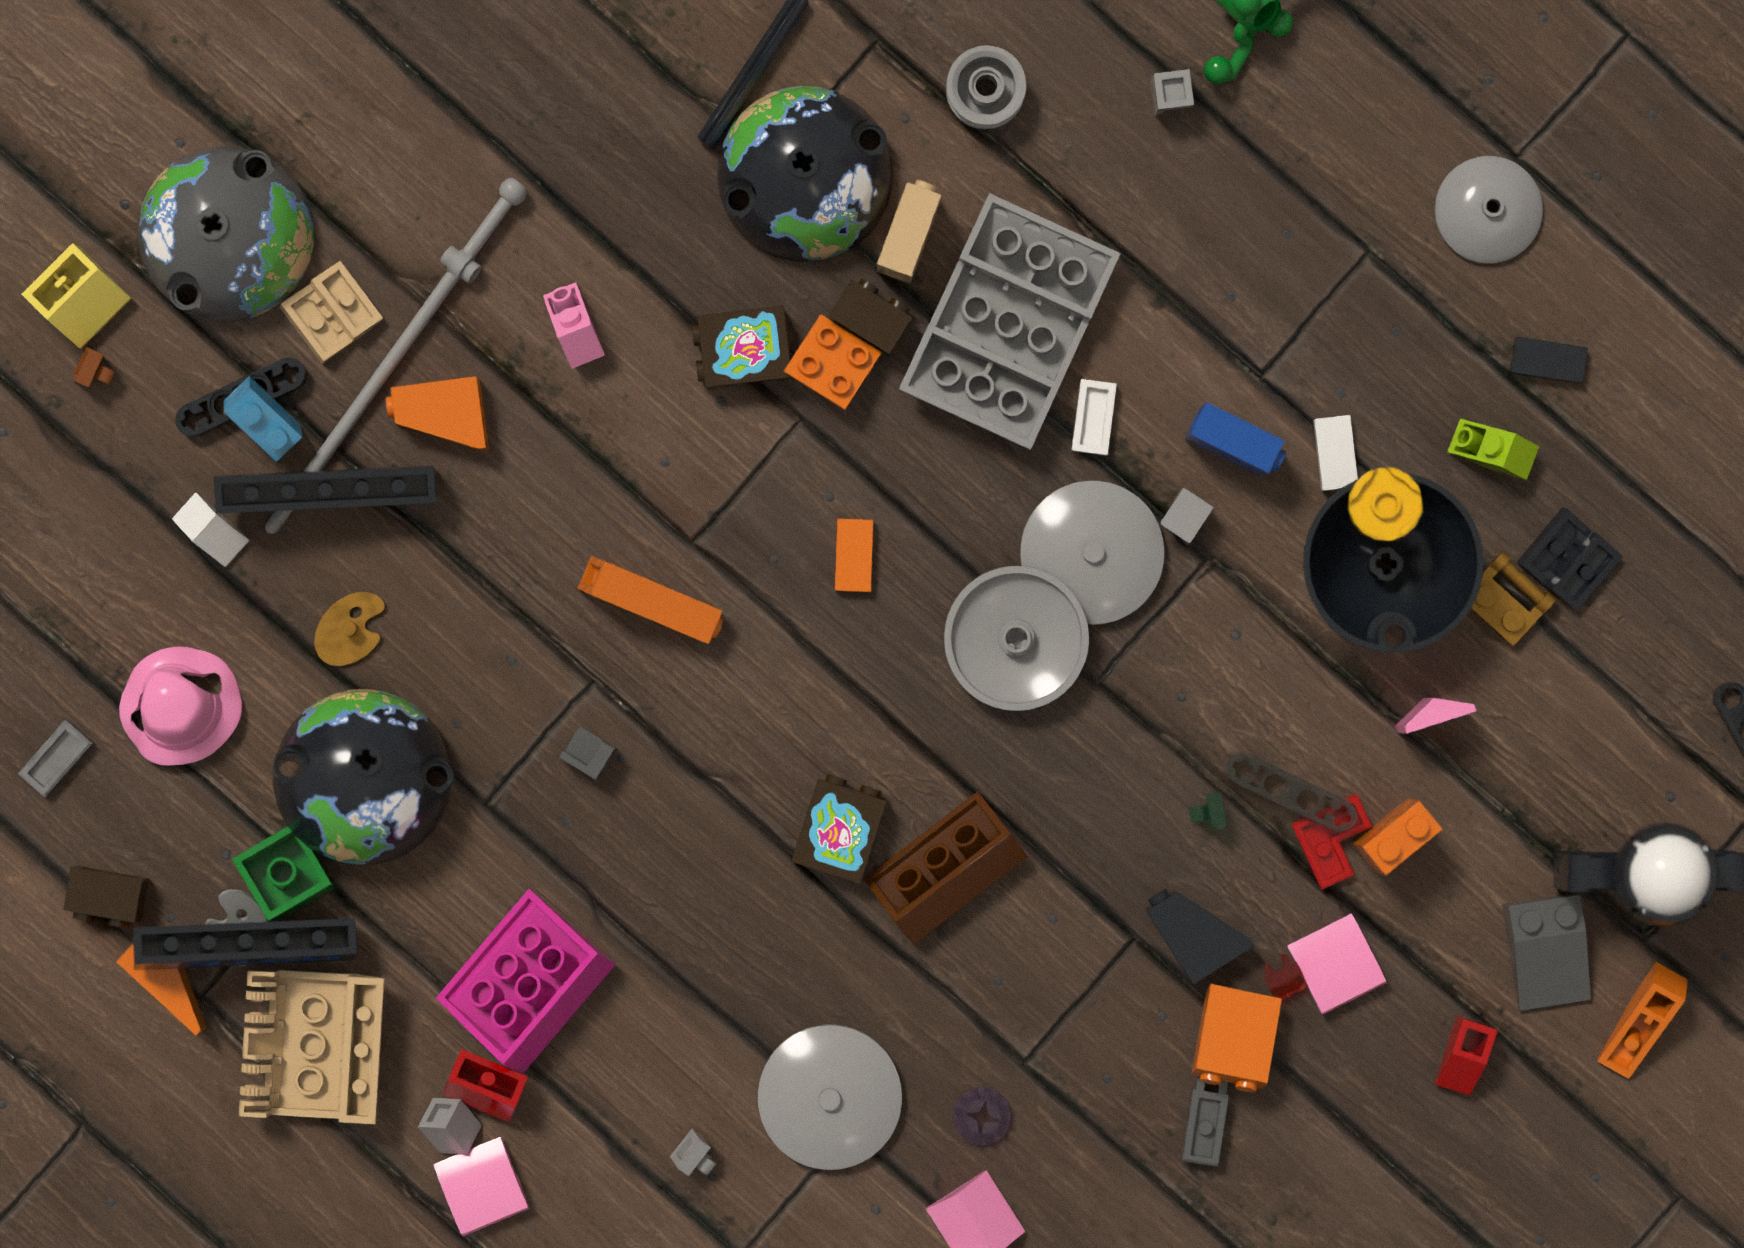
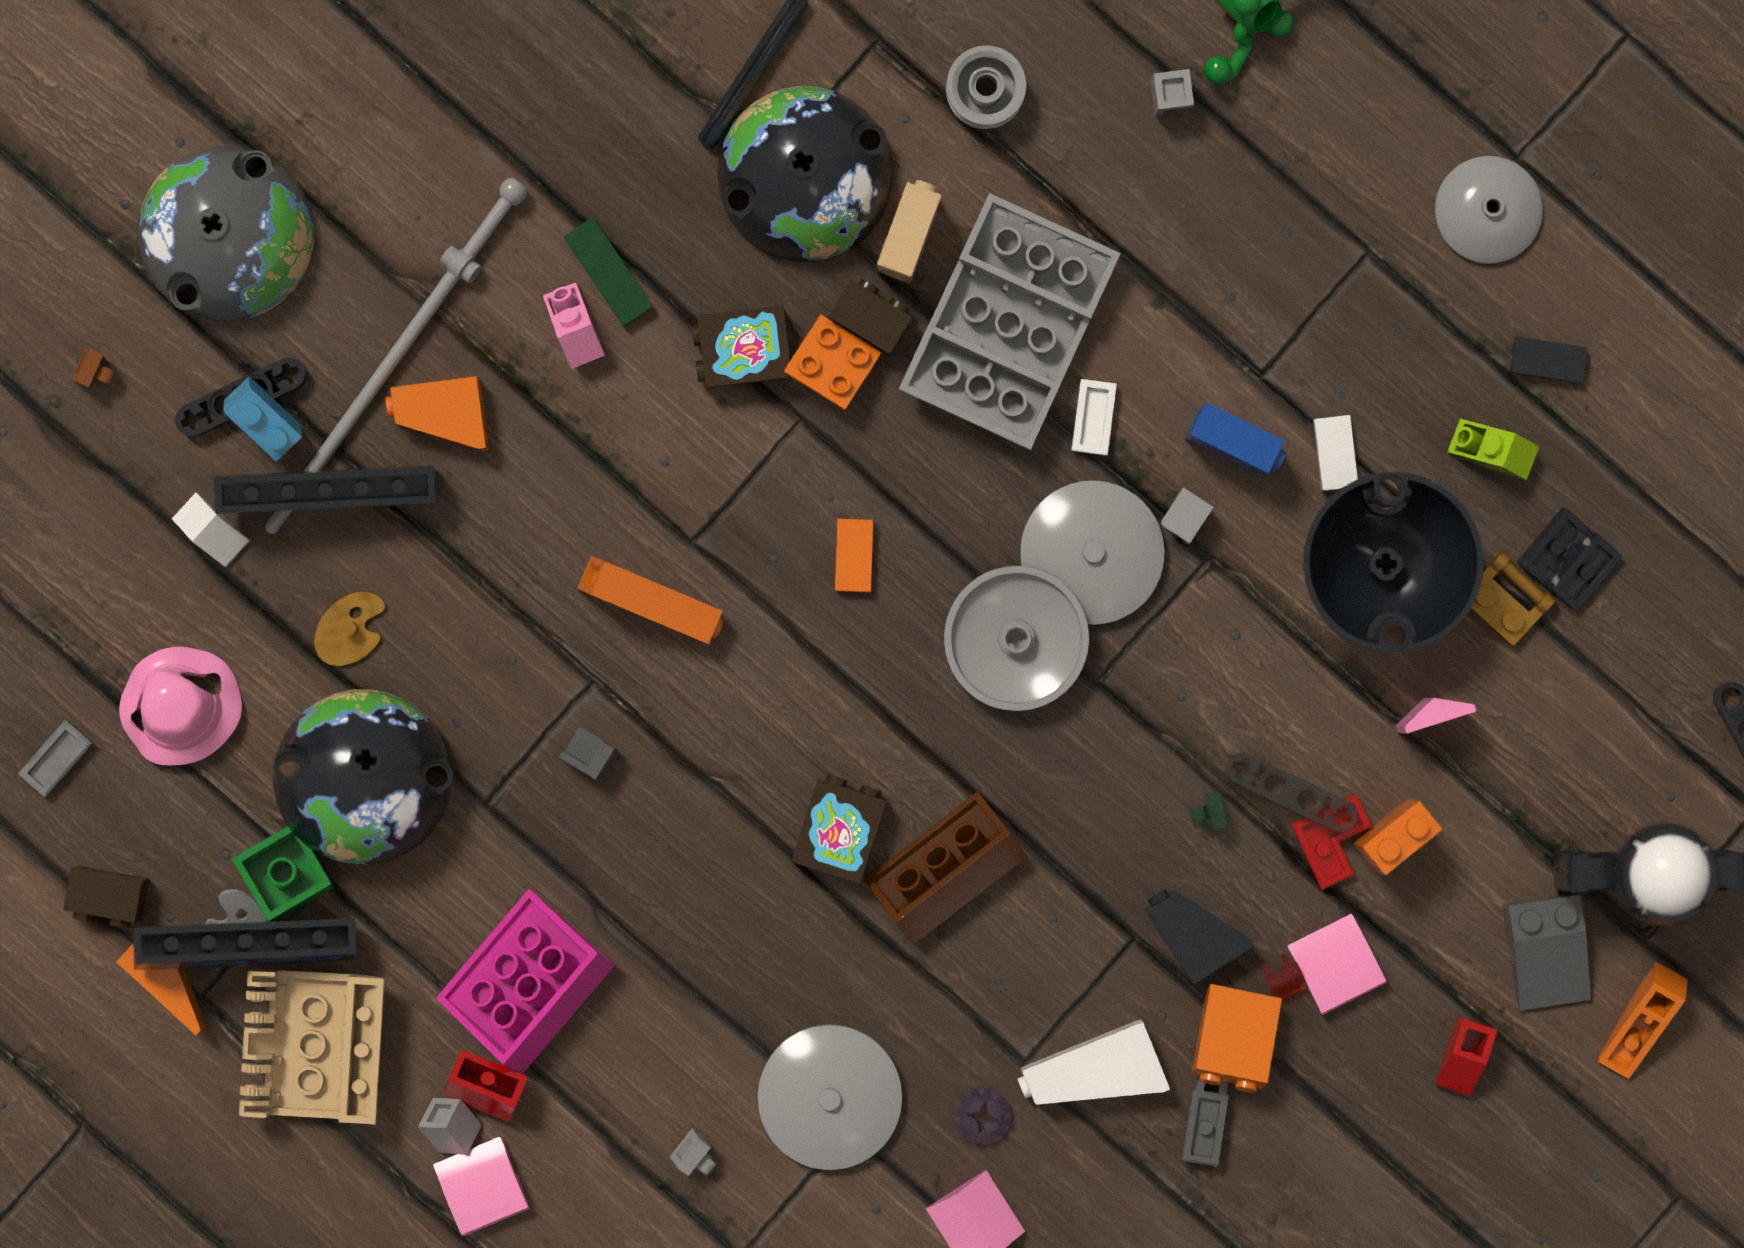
light yellow slope [22,243,132,349] -> none
tan slope [280,261,383,365] -> none
yellow tile [1348,468,1422,541] -> none
none -> dark green tile [563,217,653,327]
none -> white slope [1017,1019,1170,1105]

